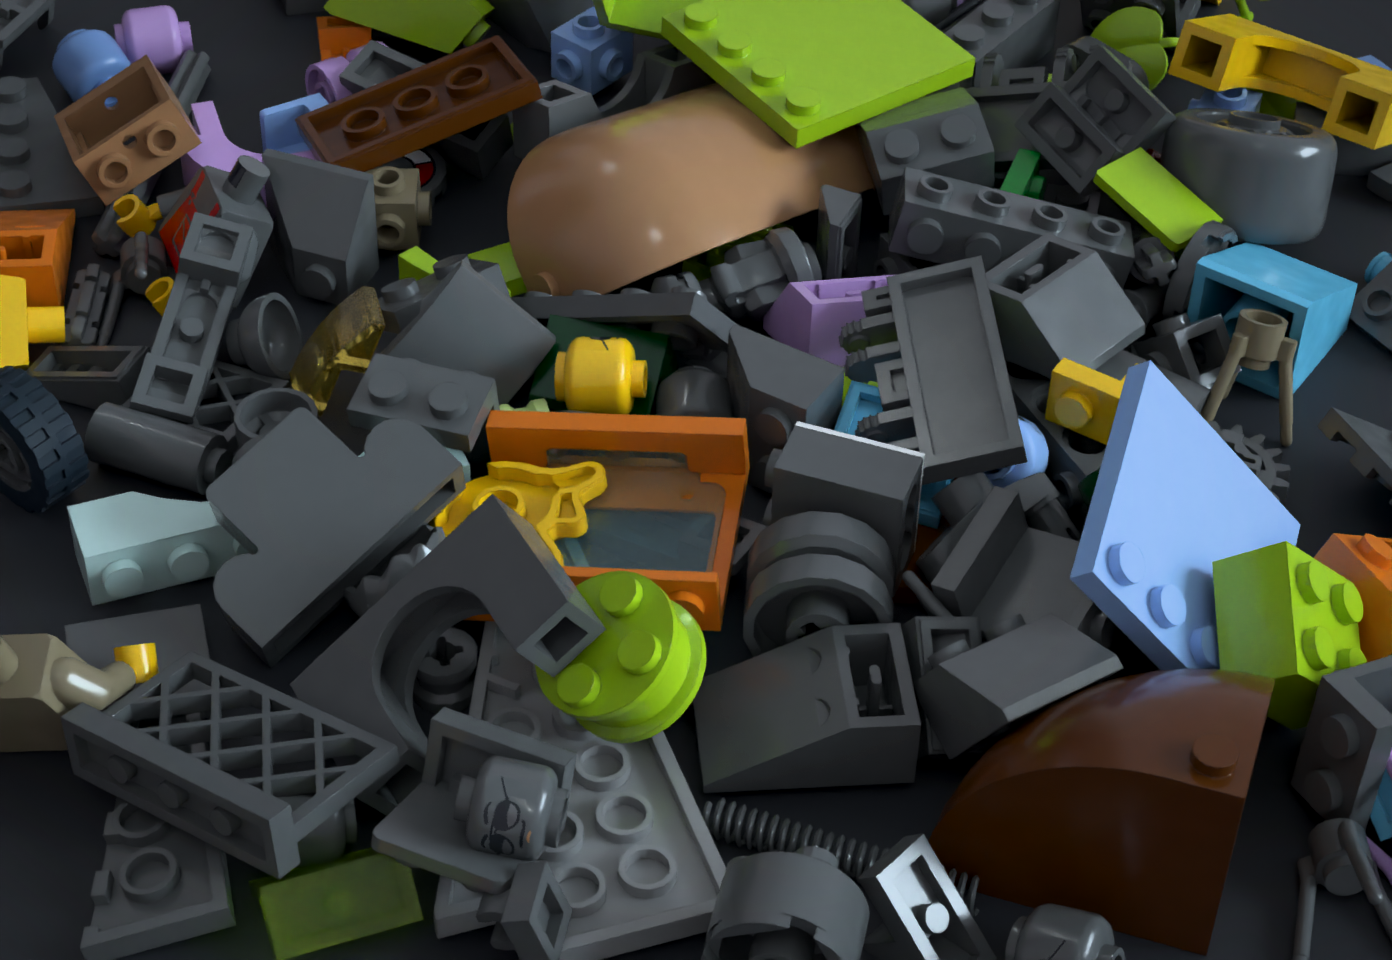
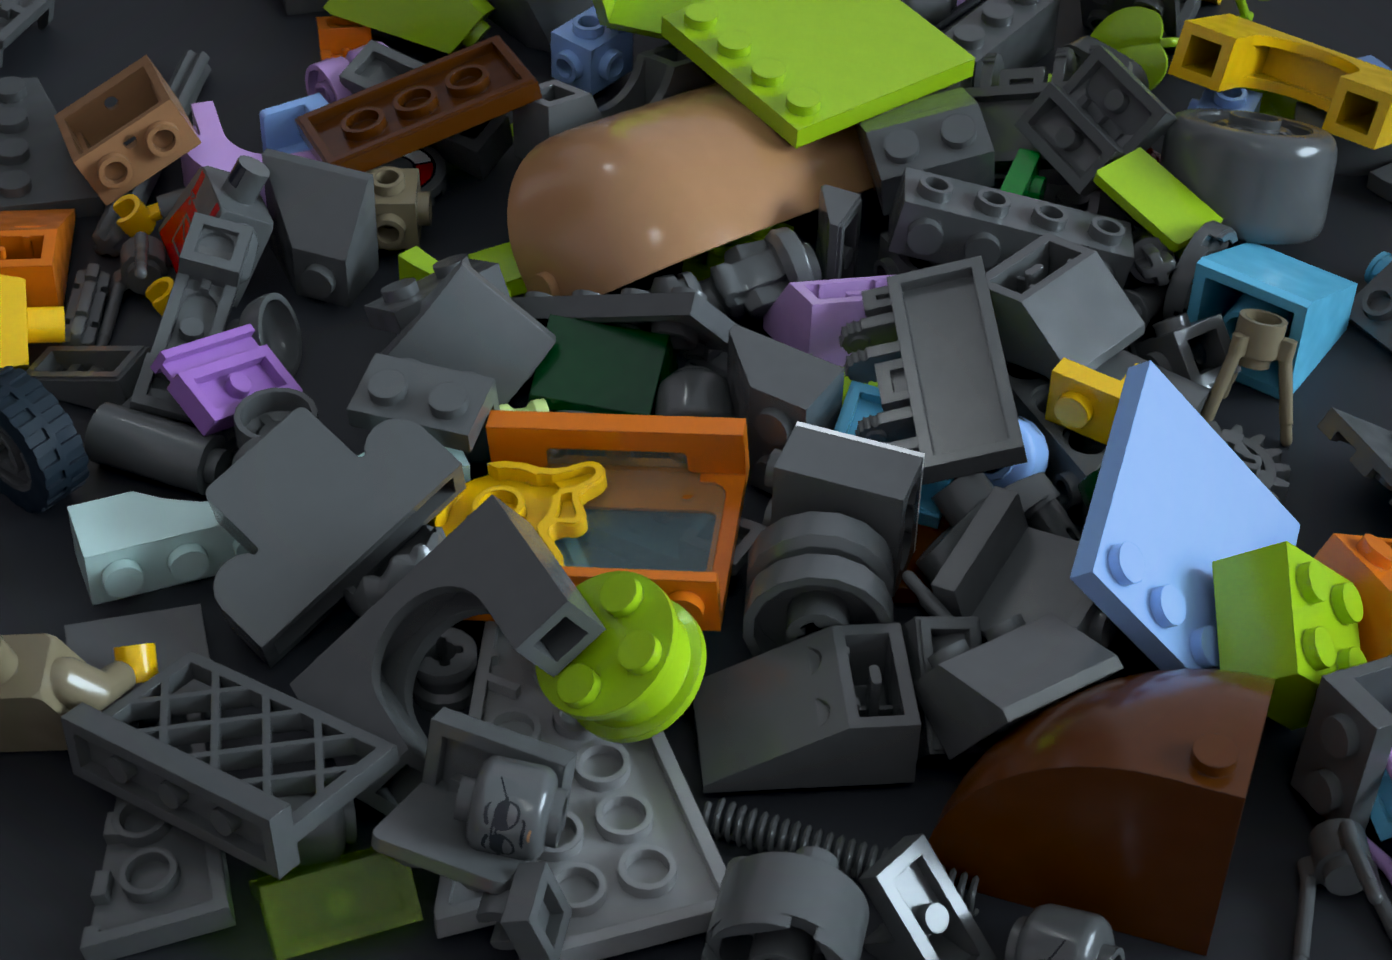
medium blue head [52,29,131,107] -> none
lavender head [113,5,193,74] -> none
clear yellow slope [289,286,386,416] -> none
yellow head [554,336,648,414] -> none
none -> medium lavender plate [150,324,303,437]

